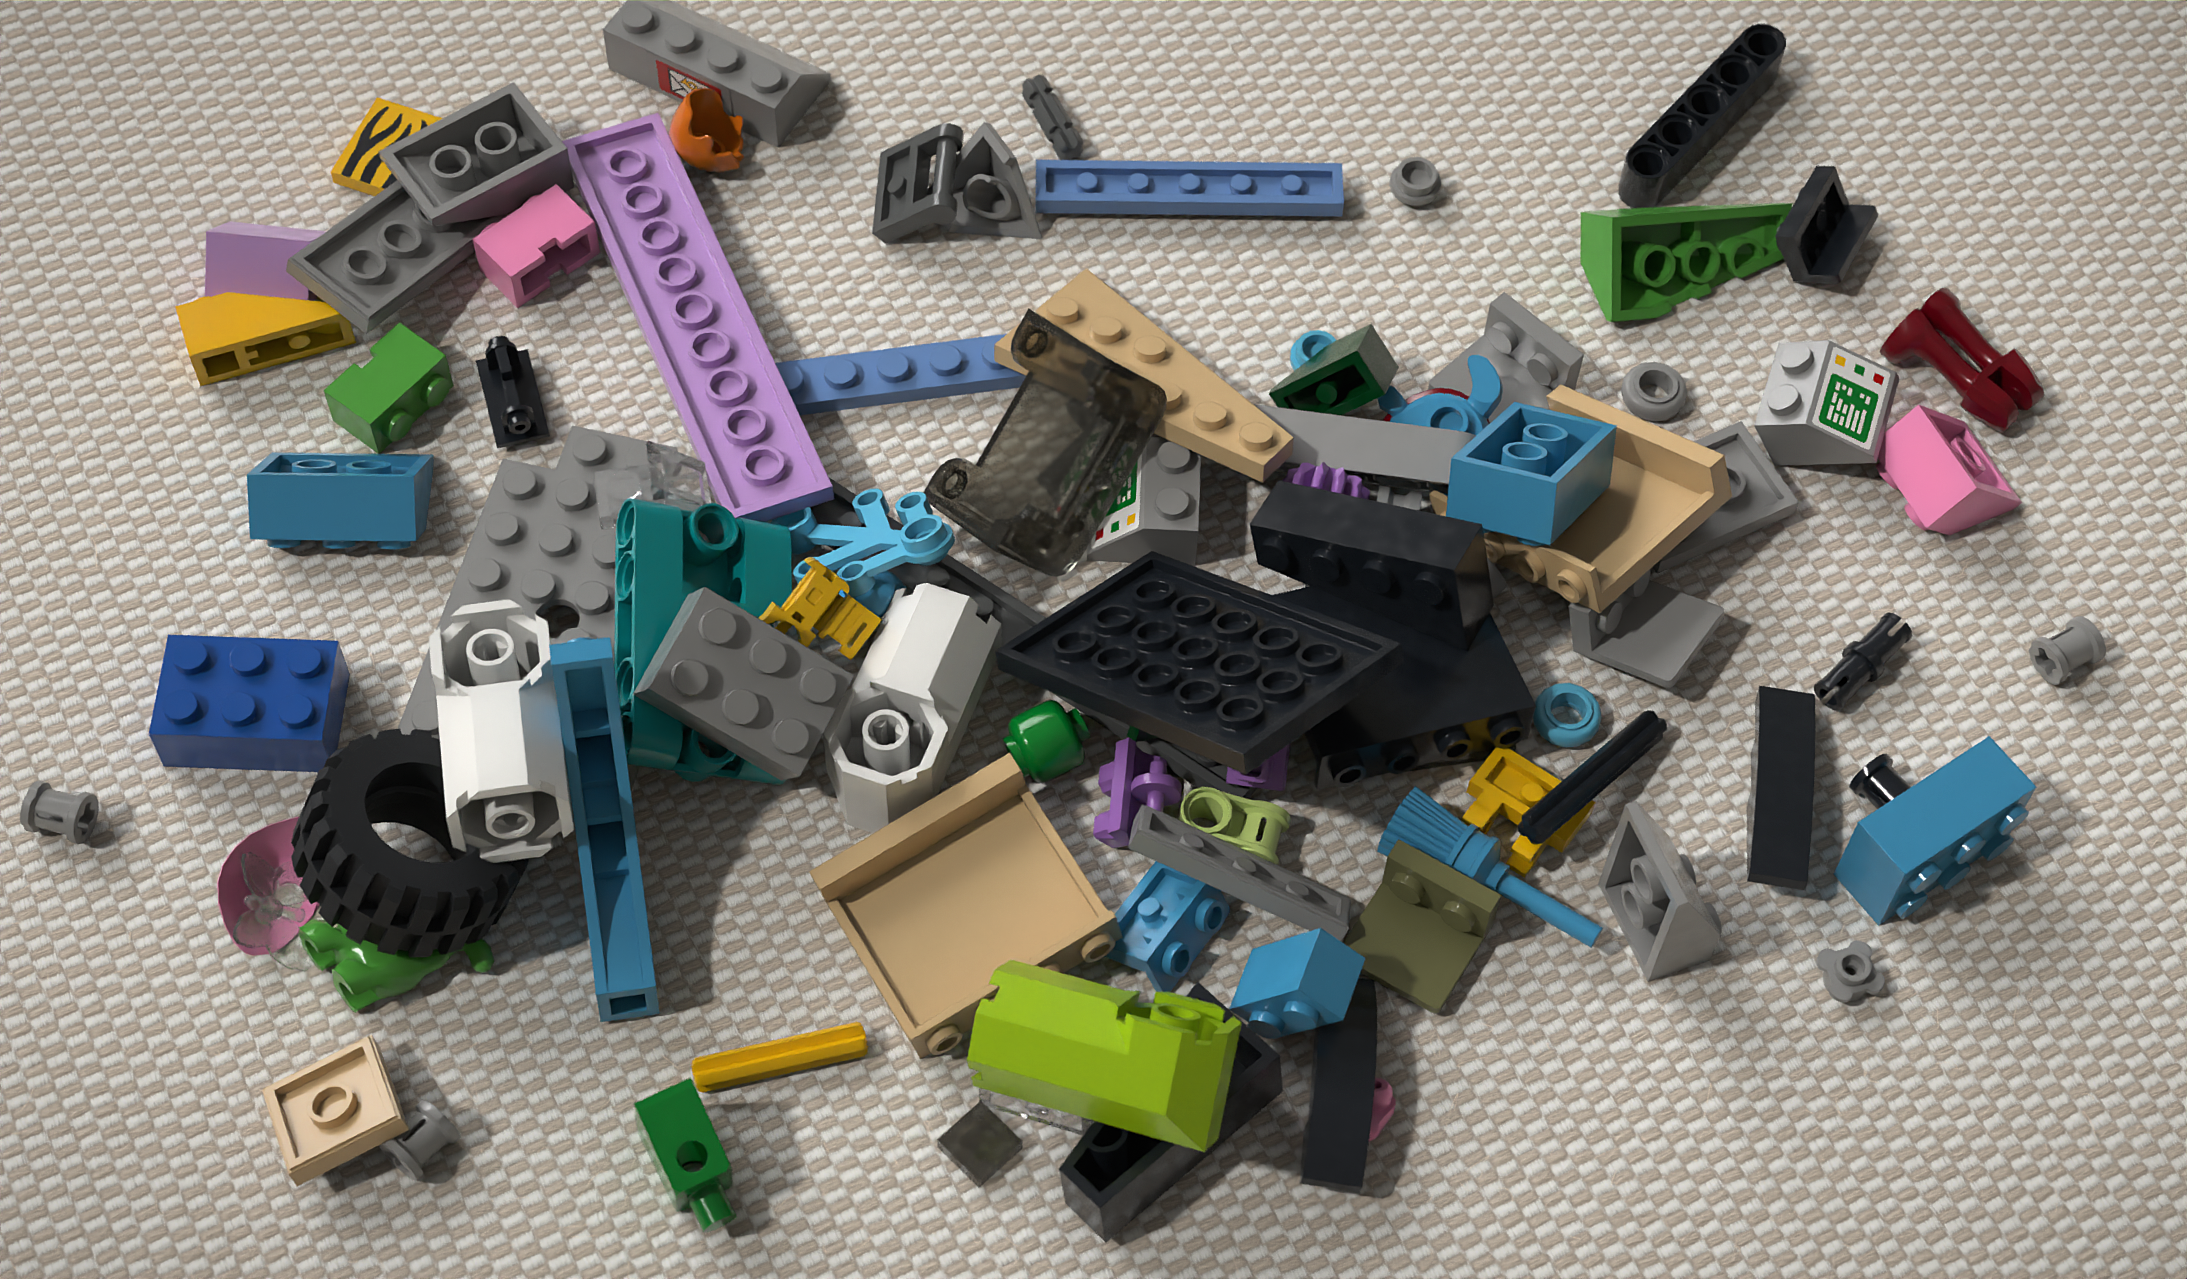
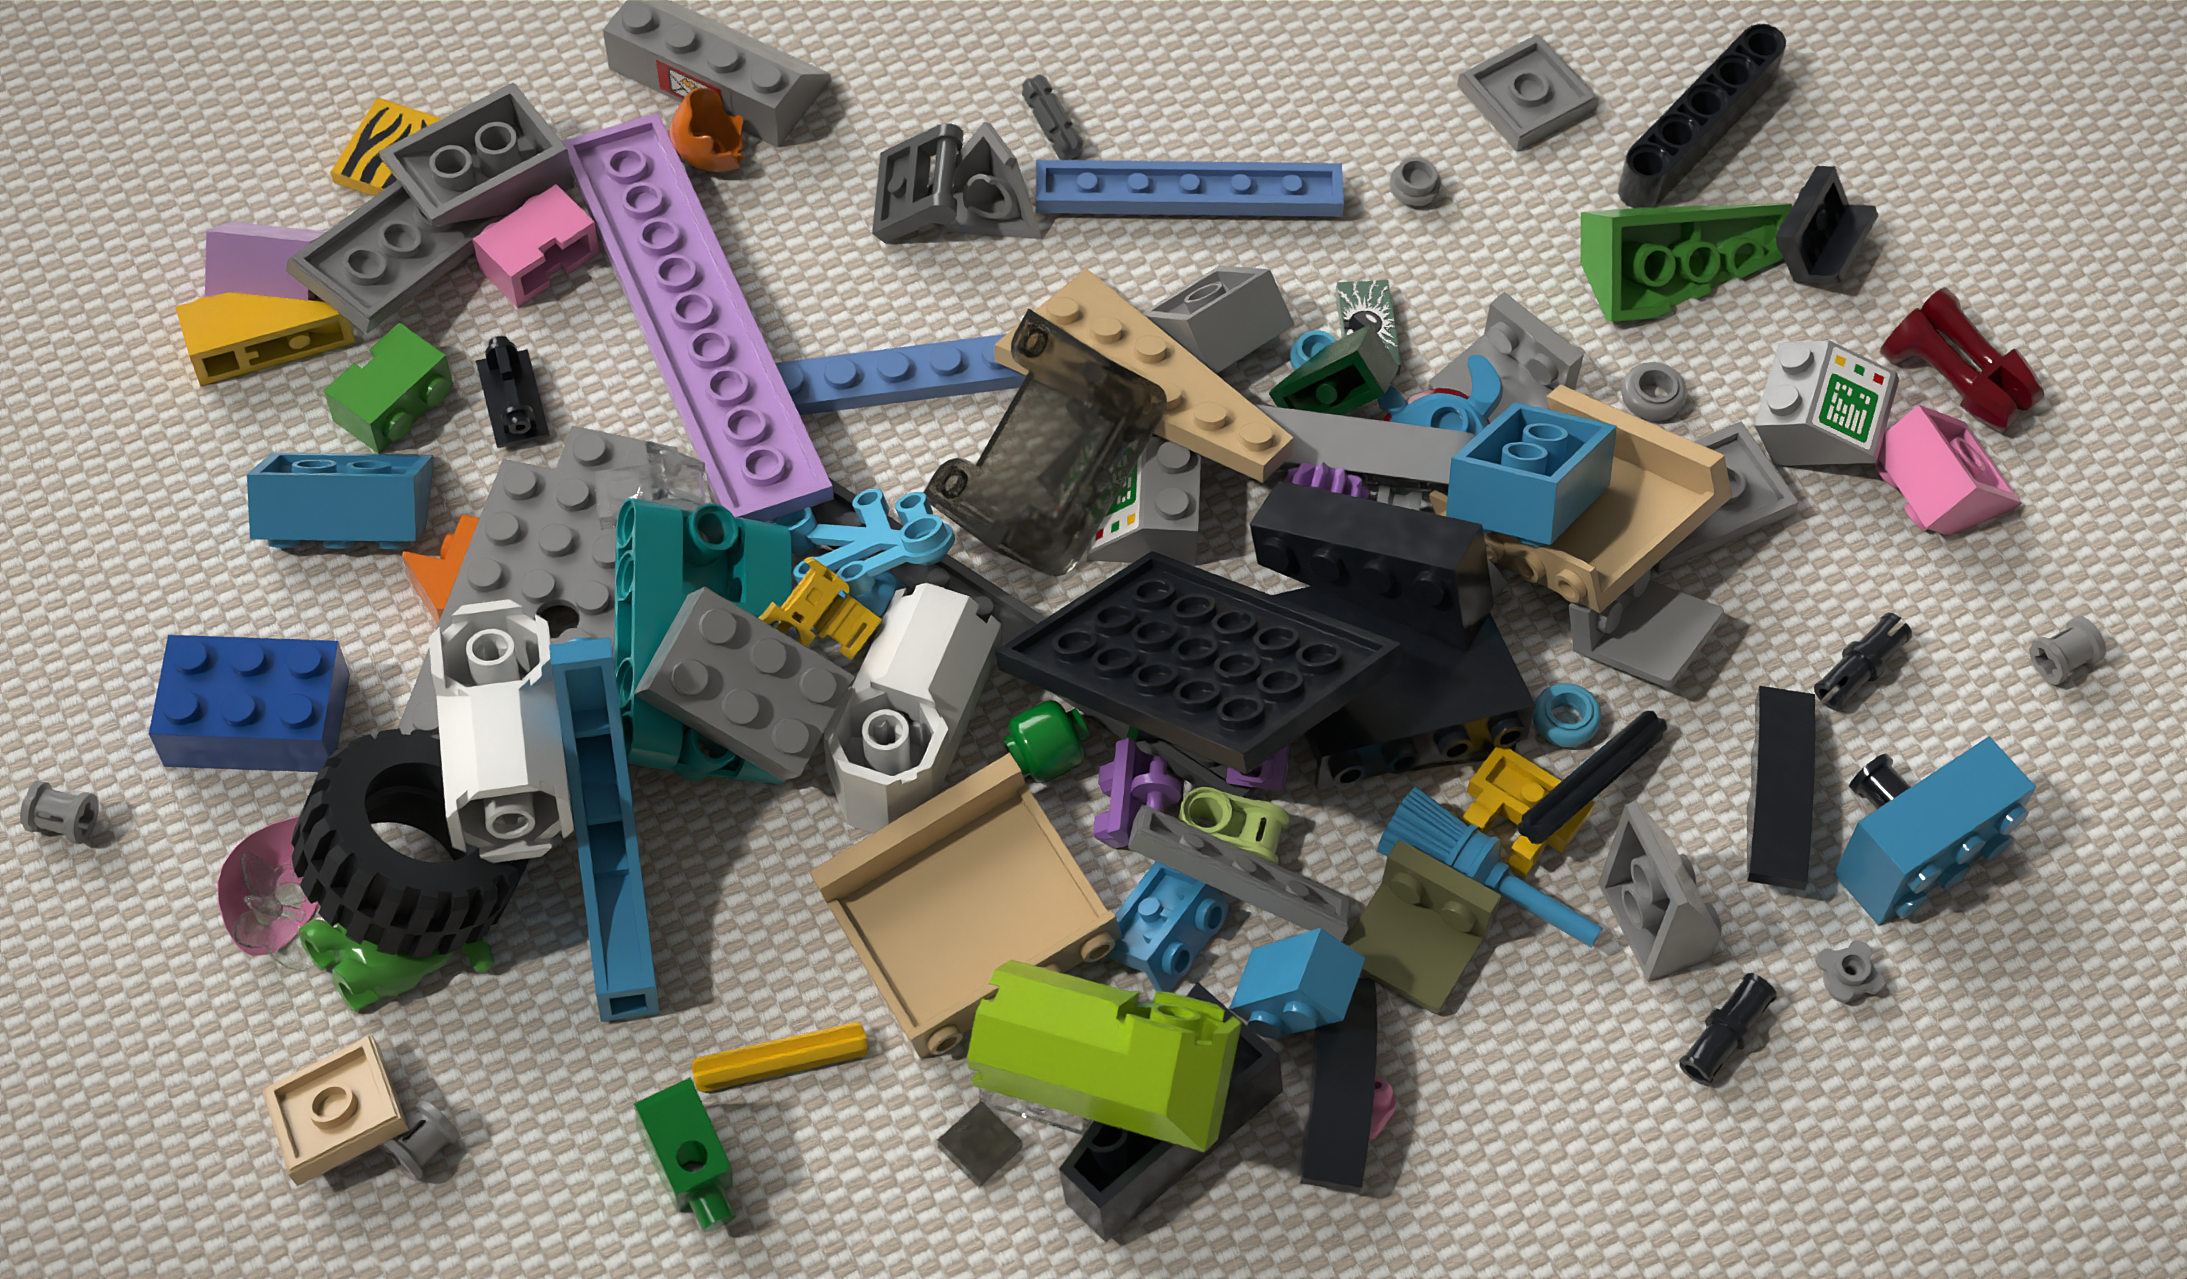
none -> orange slope [402,514,479,625]
none -> light grey slope [1142,266,1295,378]
none -> tile [1335,280,1401,376]
none -> light grey tile [1457,34,1599,152]
none -> black pin [1679,973,1777,1086]

